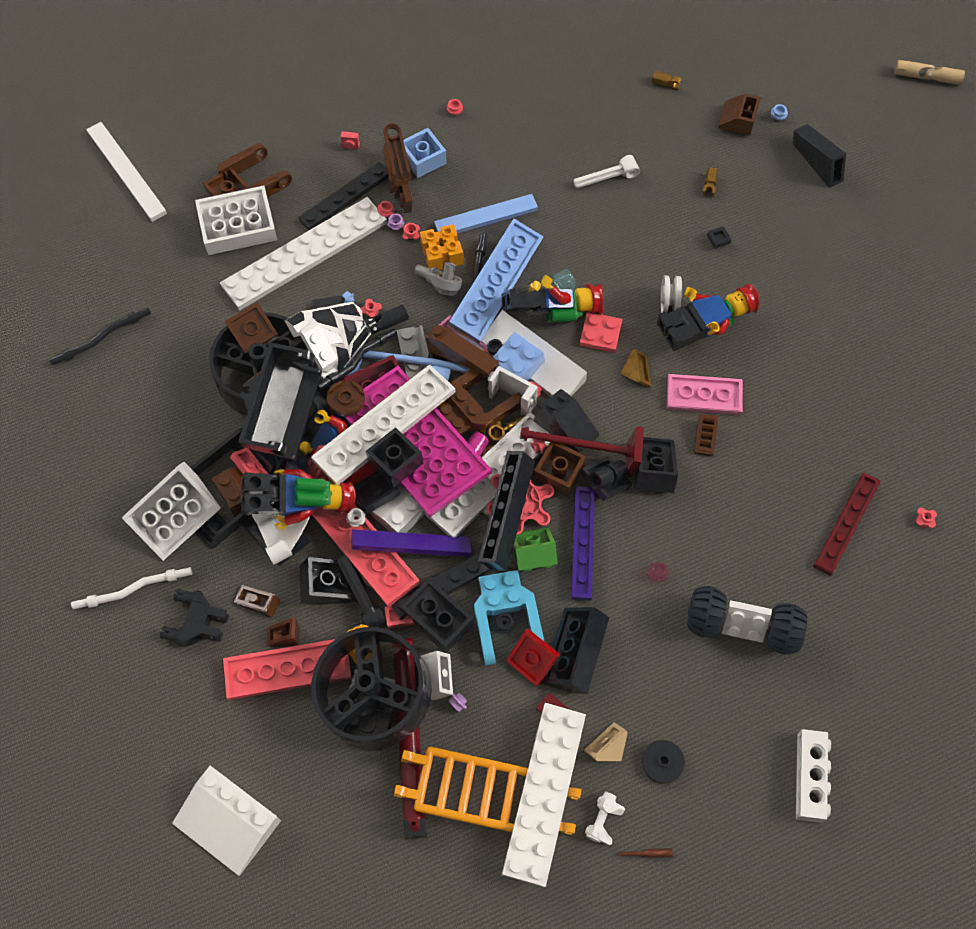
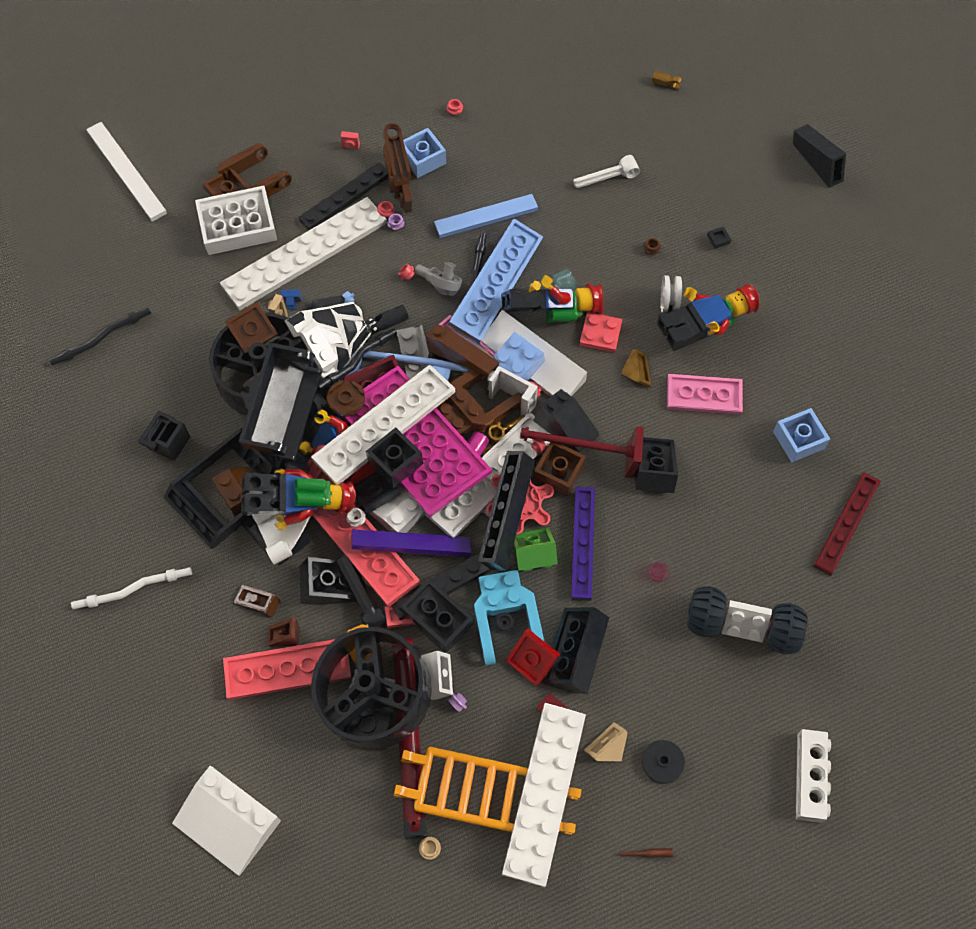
white slope [122,462,221,561] -> none
black connector [160,588,229,647] -> none
coral plate [230,448,268,474] -> none
coral plate [360,299,382,318] -> none
coral plate [402,223,420,240] -> none
light orange brick [420,224,464,270] -> none
black plate [487,339,503,356] -> none
black plate [579,456,632,502] -> none
white piece [585,792,625,845] -> none
reddish brown slope [694,414,719,456] -> none
pearl gold bar [702,167,718,197] -> none
reddish brown slope [718,93,761,136] -> none
light blue plate [771,104,788,121] -> none
tan piece [894,60,965,85] -> none
coral plate [916,508,937,528] -> none
none -> black plate [138,410,191,461]
none -> tan plate [268,294,288,317]
none -> blue tile [281,290,302,309]
none -> coral plate [398,264,414,280]
none -> tan plate [419,837,441,860]
none -> reddish brown plate [643,238,661,254]
none -> light blue brick [773,408,830,463]

